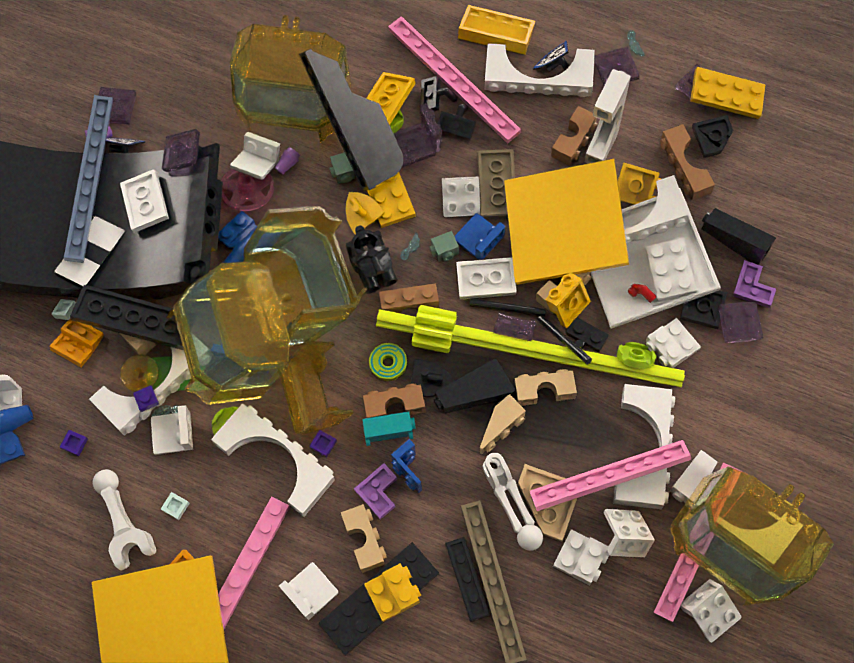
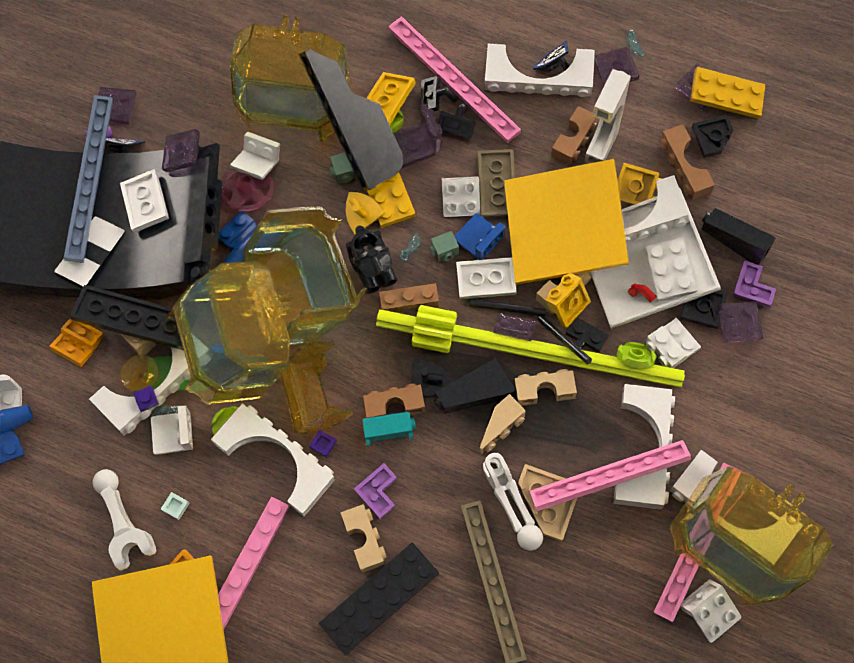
light aqua plate [52,299,76,320] -> none
dark purple plate [60,430,88,456] -> none
medium lavender cone [275,147,300,175] -> none
white bracket [279,562,339,620] -> none
yellow plate [364,563,421,622] -> none
lime tile [369,343,407,381] -> none
blue bracket [391,439,422,493] -> none
black tile [445,537,490,622] -> none
yellow slope [458,5,535,55] -> none
white plate [553,529,609,586] -> none
white bracket [604,509,655,557] -> none

